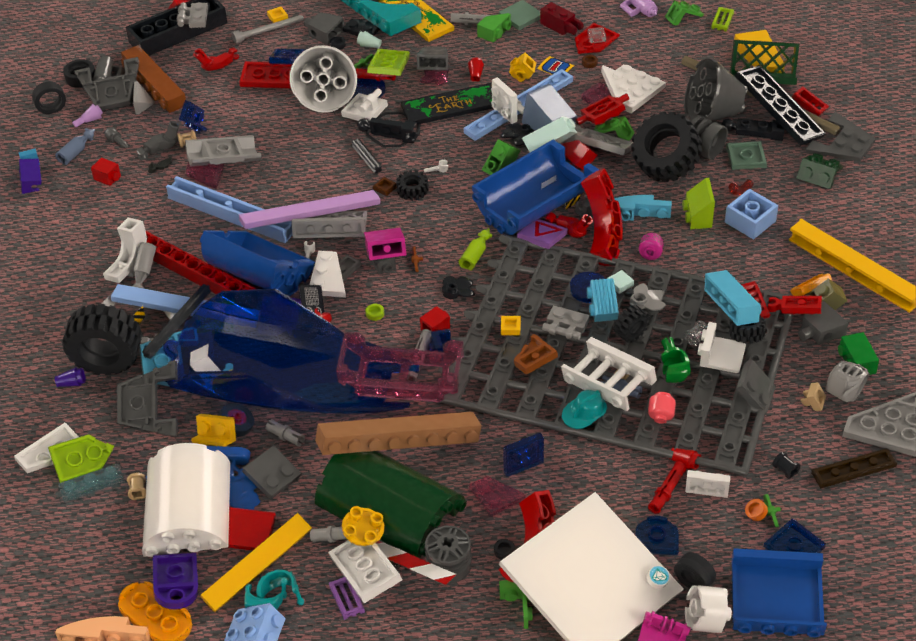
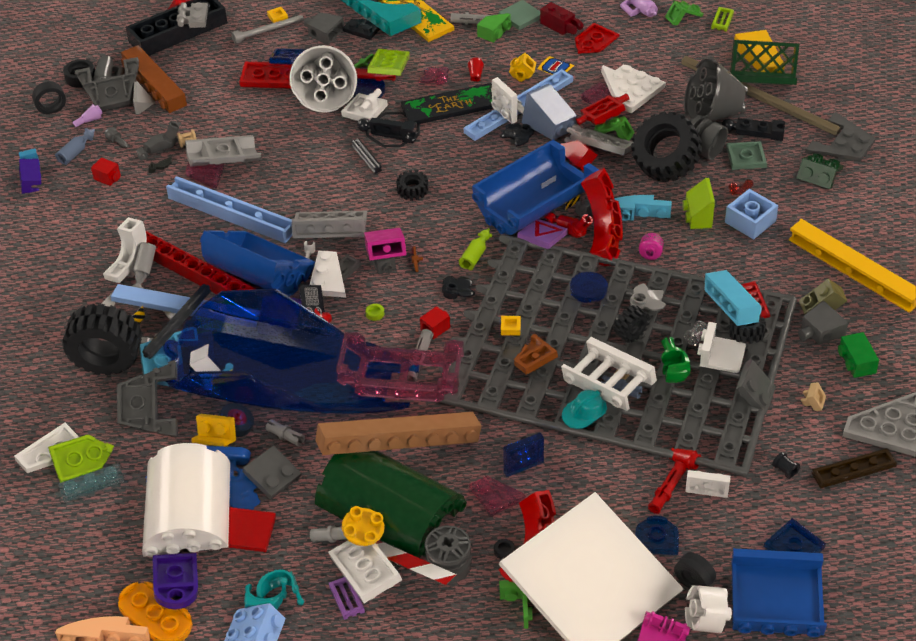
dark purple cone [55,367,86,387] -> none
tan bush [127,473,146,500] -> none
clear blue bracket [179,100,207,133] -> none
red arm [193,48,239,71] -> none
yellow tile [200,513,312,612] -> none
lavender tile [239,190,380,229] -> none
black tile [330,36,346,50] -> none
light aqua cone [357,31,382,49] -> none
reddish brown tile [373,177,397,196] -> none
dark grey torso [417,46,448,70] -> none
white hand [424,160,448,173] -> none
clear blue bracket [429,329,451,361] -> none
bright green slope [482,139,521,175] -> none
light aqua slope [522,117,577,152] -> none
light grey plate [542,305,590,340] -> none
reddish brown tile [582,54,598,68] -> none
clear tile [587,27,606,43] -> none
medium azure brick [587,278,619,322] -> none
light aqua tile [608,270,634,294] -> none
tile [646,565,670,589] -> none
coral head [648,392,676,424] -> none
black tile [735,65,826,146] -> none
orange tile [745,499,768,521] -> none
bright green piece [763,494,781,528] -> none
red plate [768,296,822,314] -> none
light orange tile [790,273,832,296] -> none
red slope [791,86,829,116] -> none
light grey piece [826,361,869,402] -> none

